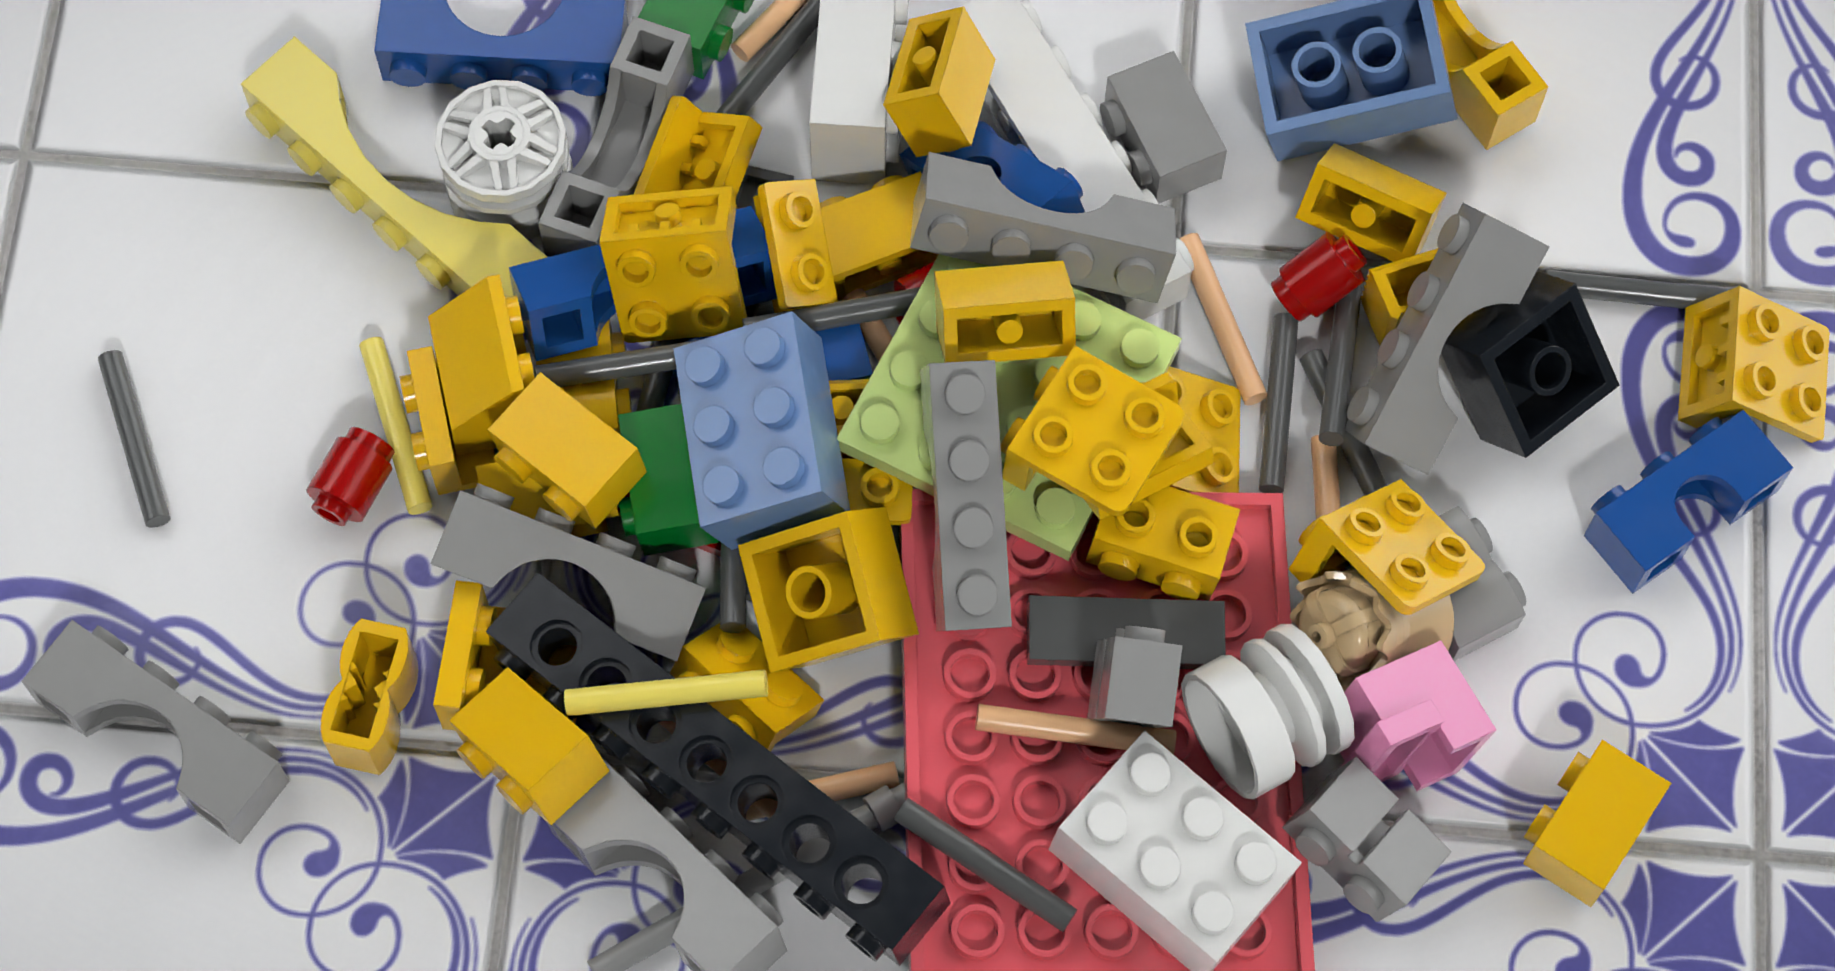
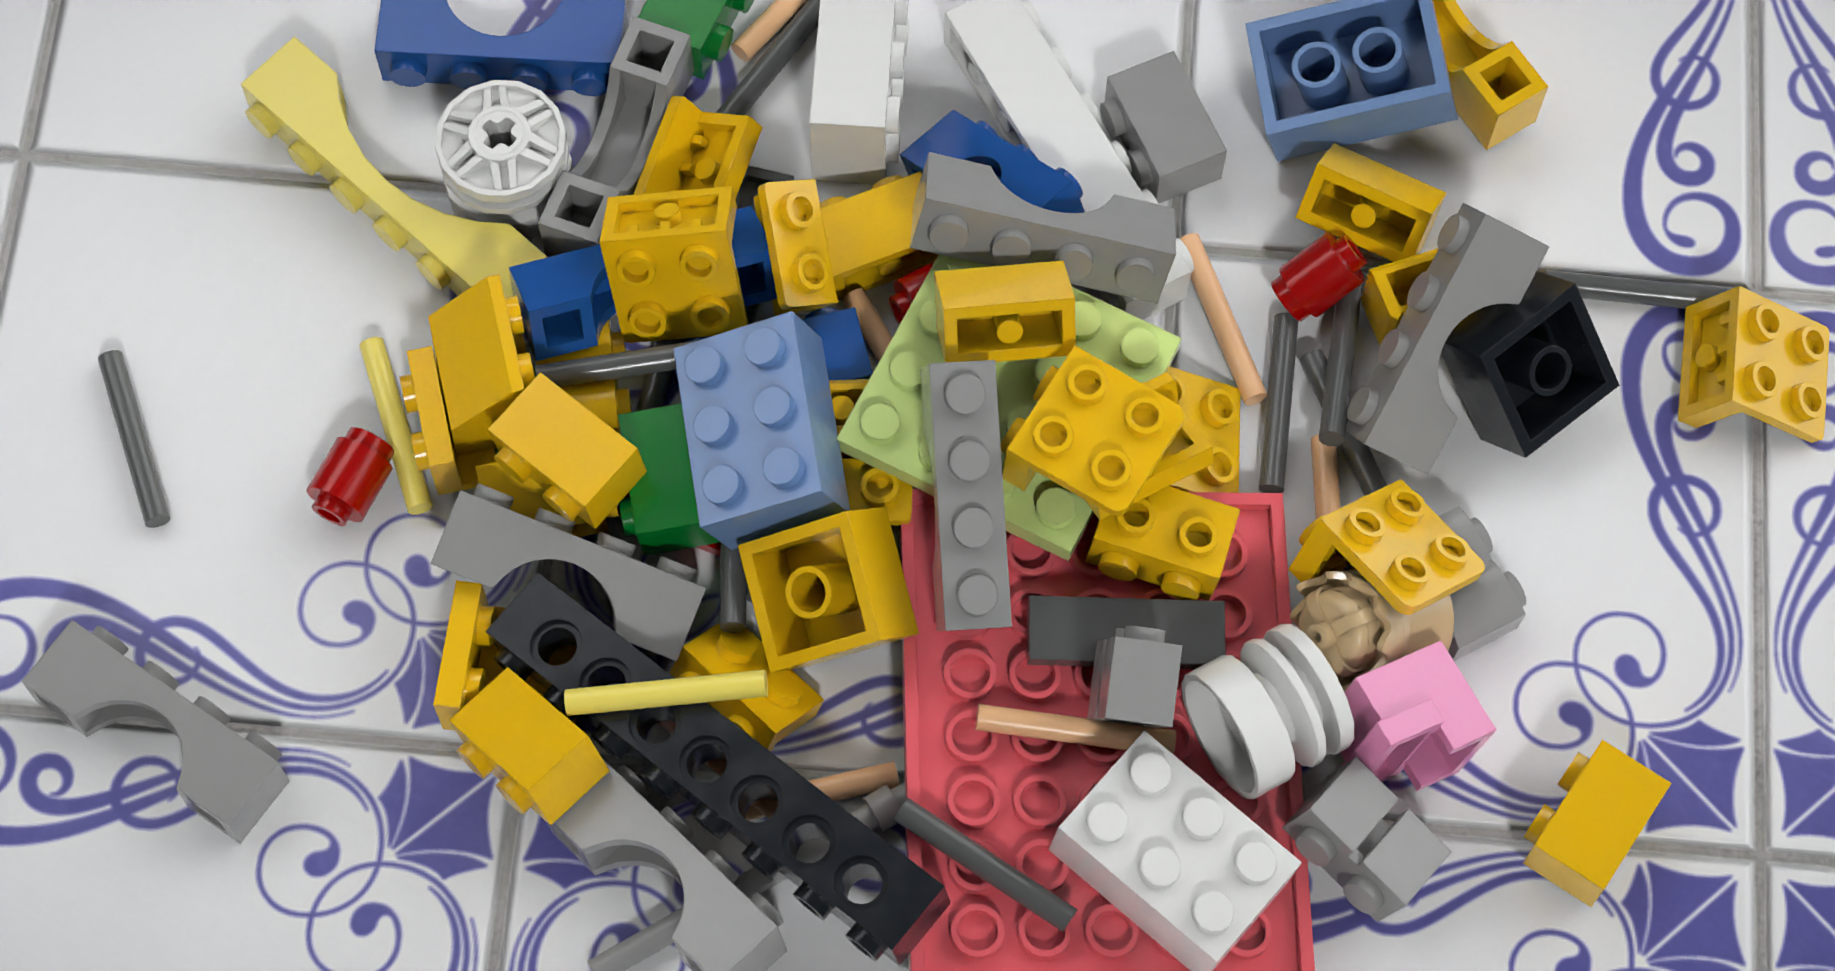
yellow brick [321,618,419,775] -> none
dark grey bar [742,287,920,331] -> none
yellow brick [883,6,996,157] -> none
blue arch [1584,410,1794,594] -> none

